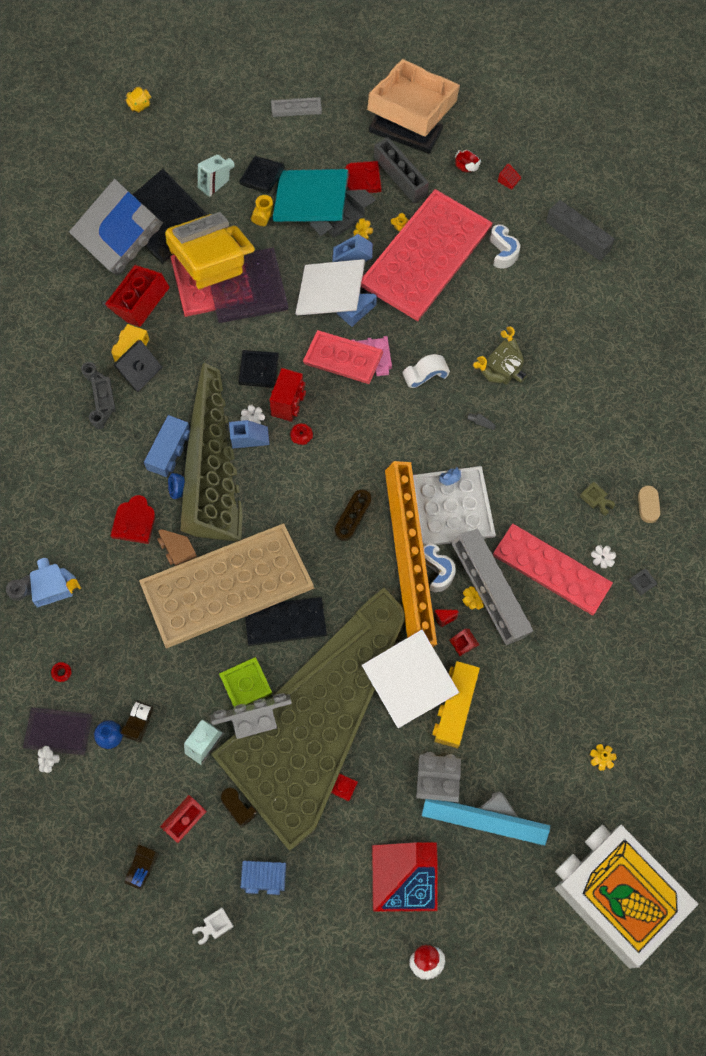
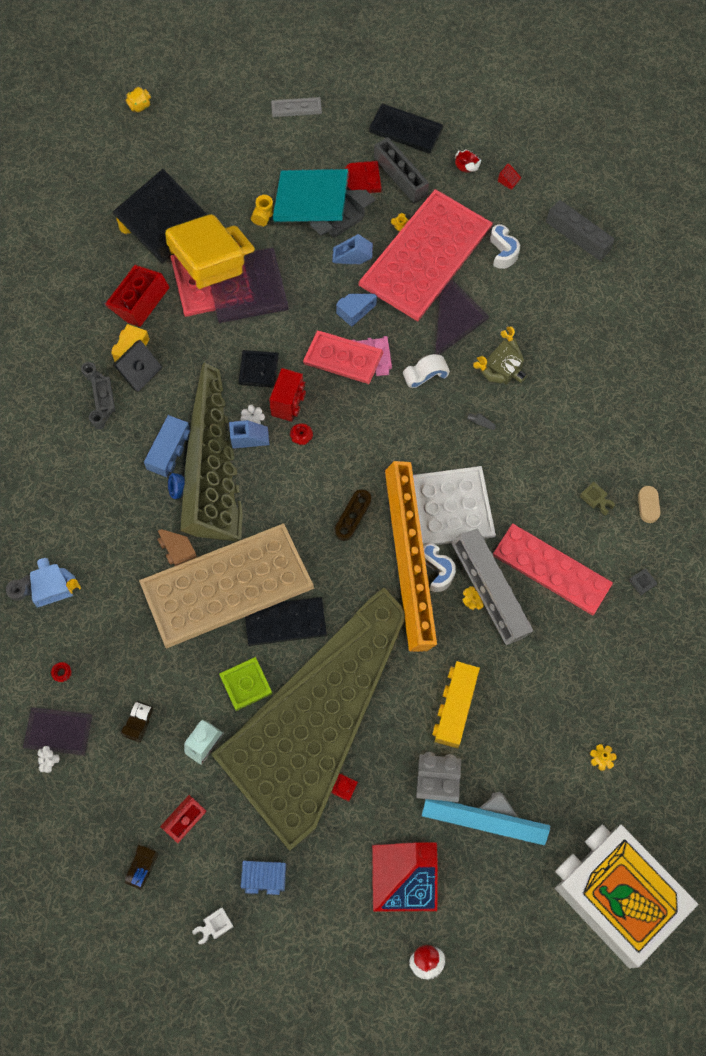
light grey panel [69,179,163,276] -> none
blue brick [94,720,123,749] -> none
red plate [110,495,156,544] -> none
light grey tile [173,212,229,244] -> none
light aqua torso [198,155,234,197] -> none
light grey bracket [210,693,292,739] -> none
dark brown leg [221,788,258,828] -> none
black plate [239,156,285,193] -> none
white piece [296,259,365,315] -> none
yellow plant [354,218,373,239] -> none
white piece [362,630,459,728] -> none
light nougat tile [367,59,460,137] -> none
red slope [433,609,459,627] -> none
medium blue plate [439,467,461,486] -> none
red slope [449,629,479,656] -> none
white plant [591,545,616,568] -> none
none -> clear purple tile [435,279,489,355]

